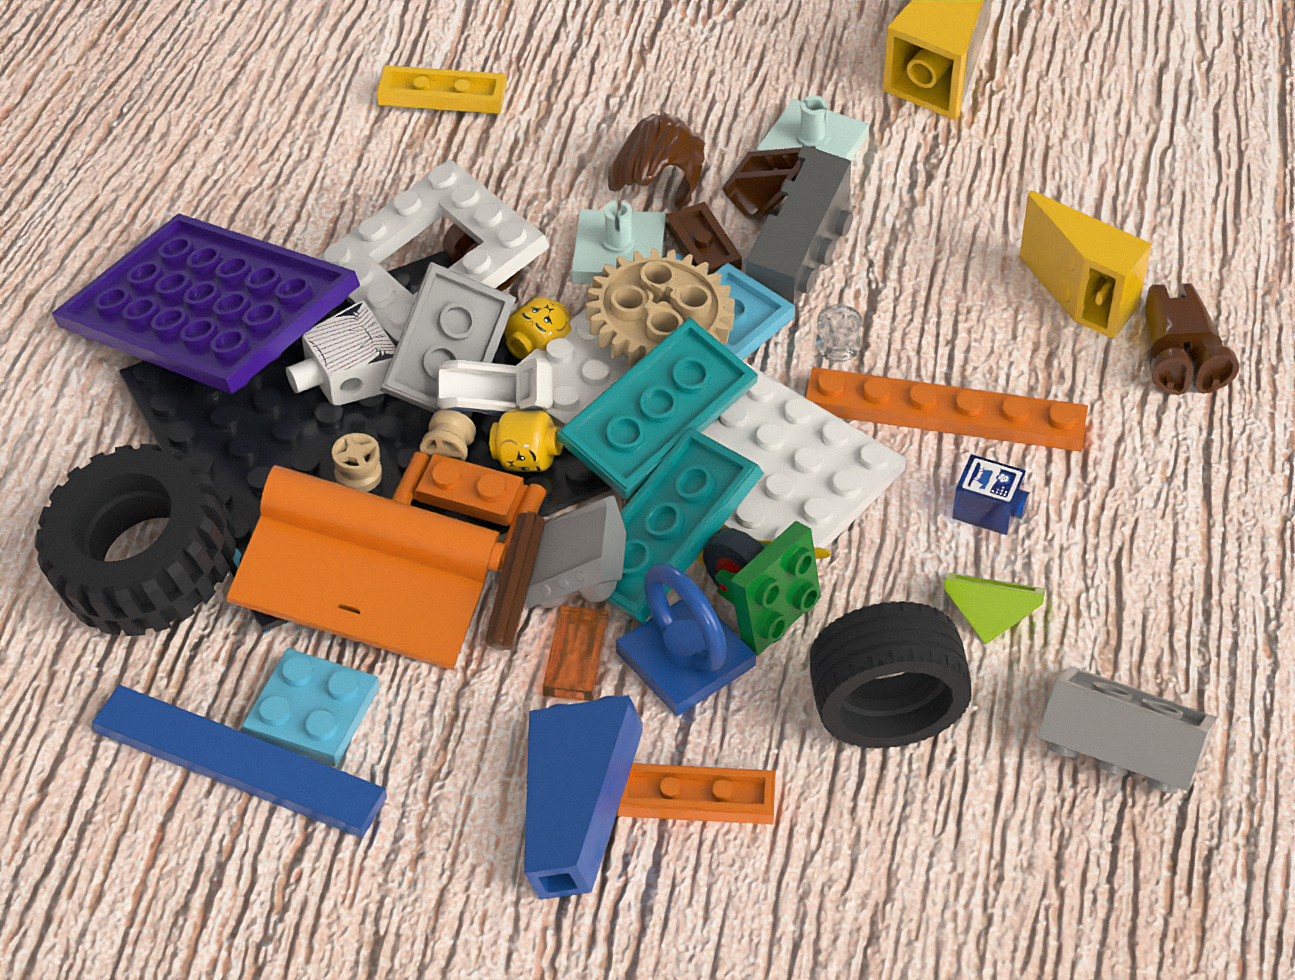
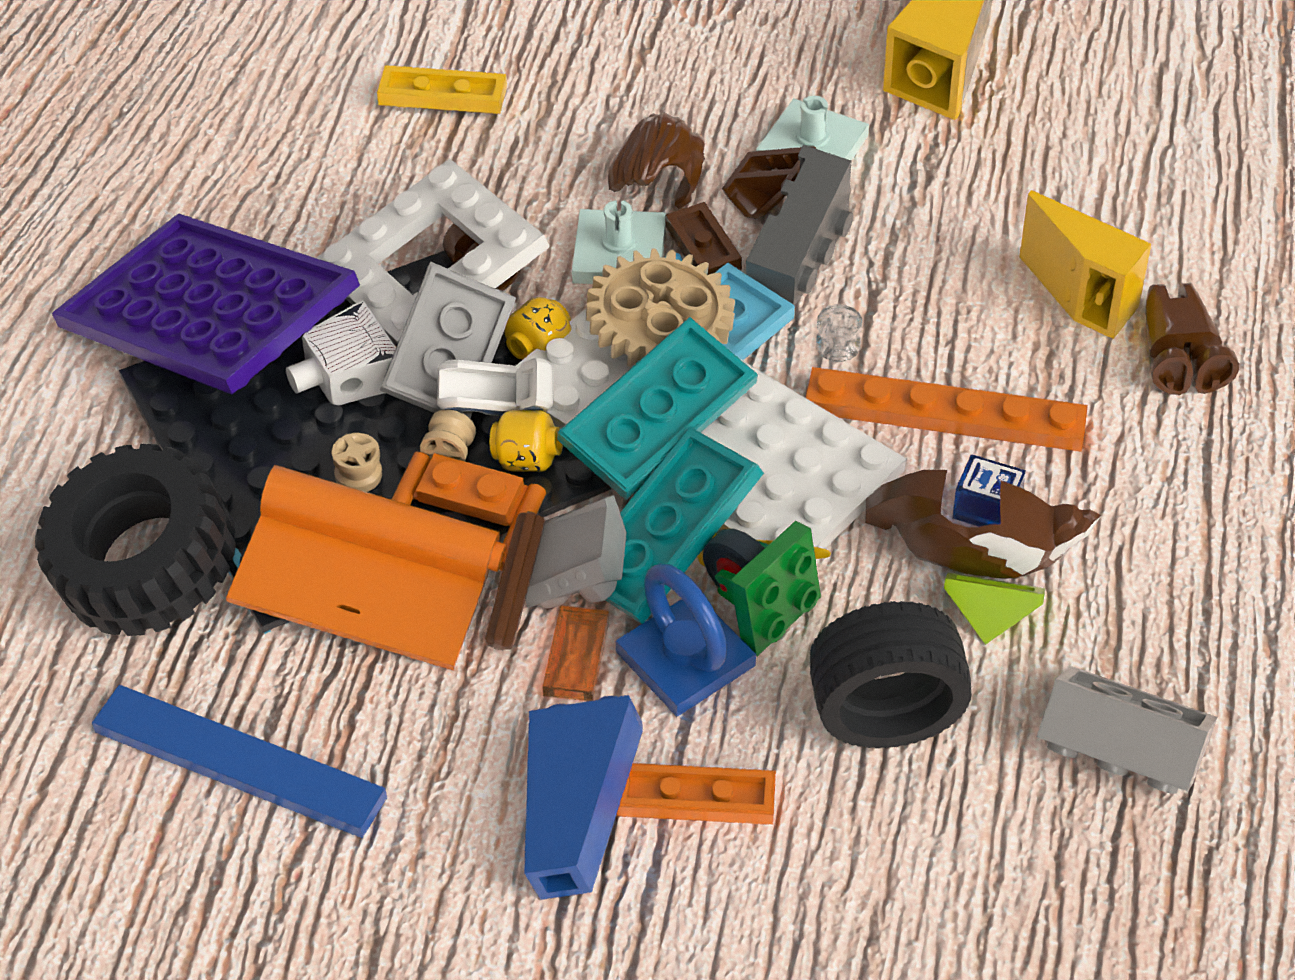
medium azure plate [242,648,380,767] -> none
none -> reddish brown animal [865,470,1101,579]

